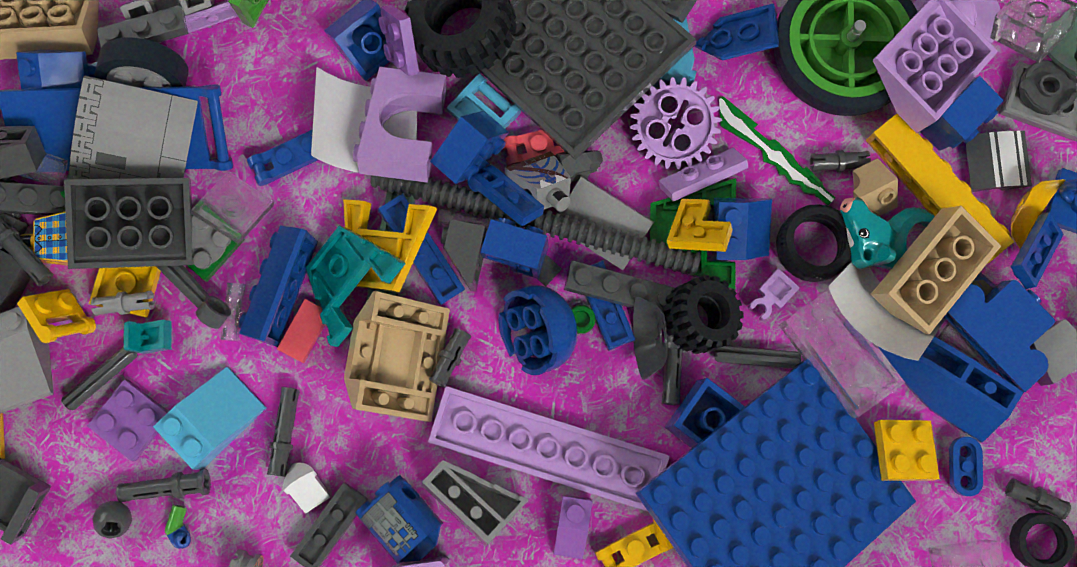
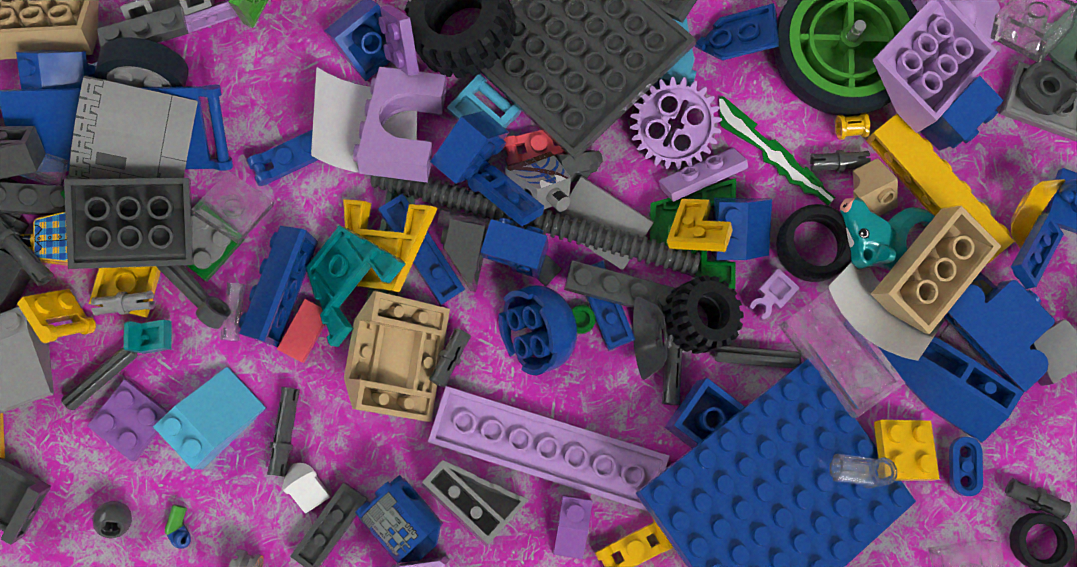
dark grey pin [116,469,211,502] -> none
slope [966,131,1032,192] -> none
none -> clear piece [830,454,897,489]
none -> yellow bush [835,112,870,140]

